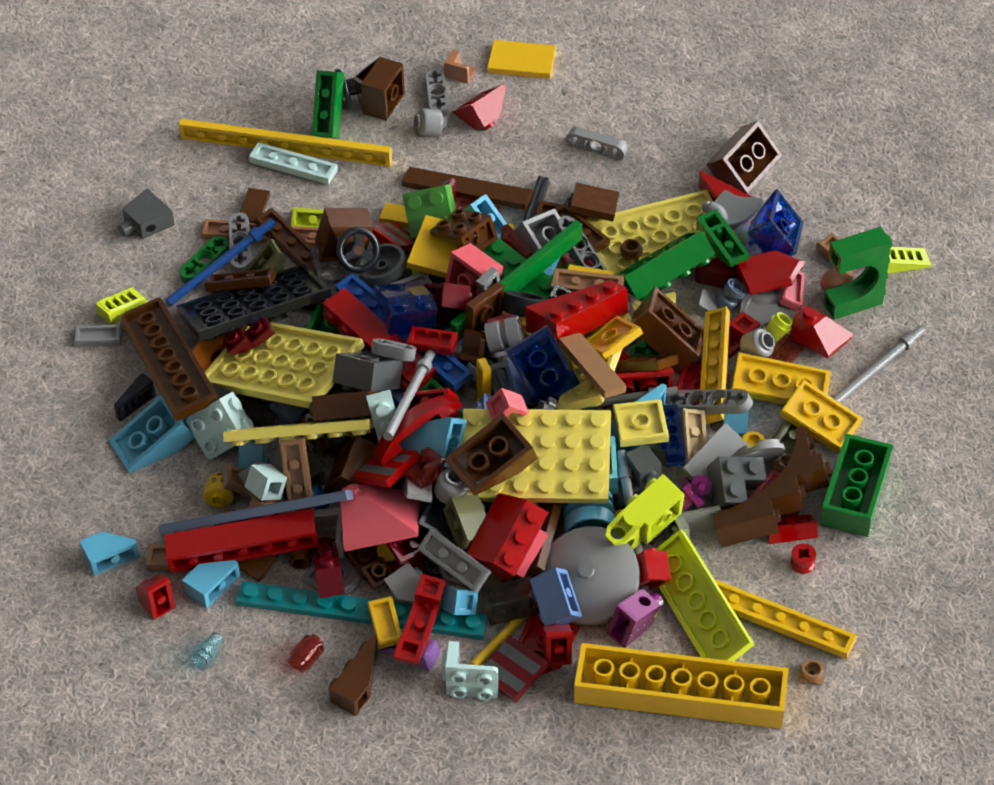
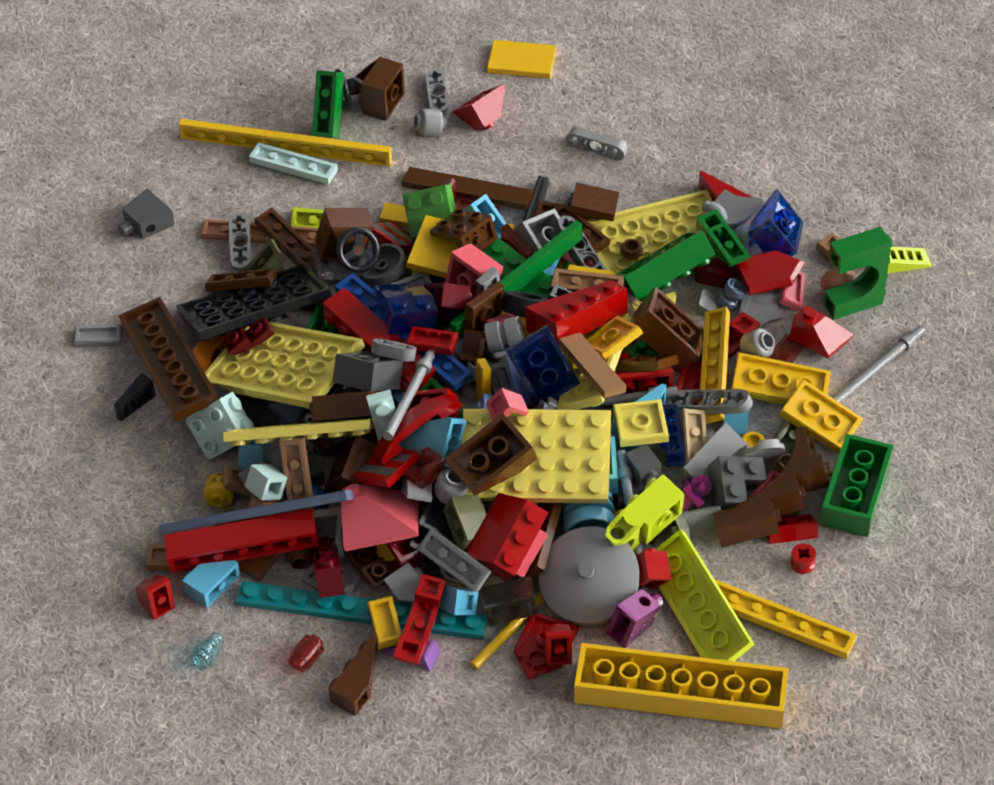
medium azure slope [80,532,140,576] -> none
neon yellow slope [95,287,147,325] -> none
medium azure slope [109,395,195,473] -> none
blue bar [165,218,276,306] -> none
green beam [180,236,229,284] -> none
reddish brown tile [239,188,271,223] -> none
light aqua bracket [442,641,498,701] -> none
nougat panel [444,49,476,83] -> none
dark red tile [483,635,549,703] -> none
medium blue brick [530,567,583,626] -> none
reddish brown slope [706,121,782,194] -> none
neon yellow cone [765,312,792,343] -> none
medium nougat plate [799,660,825,685] -> none

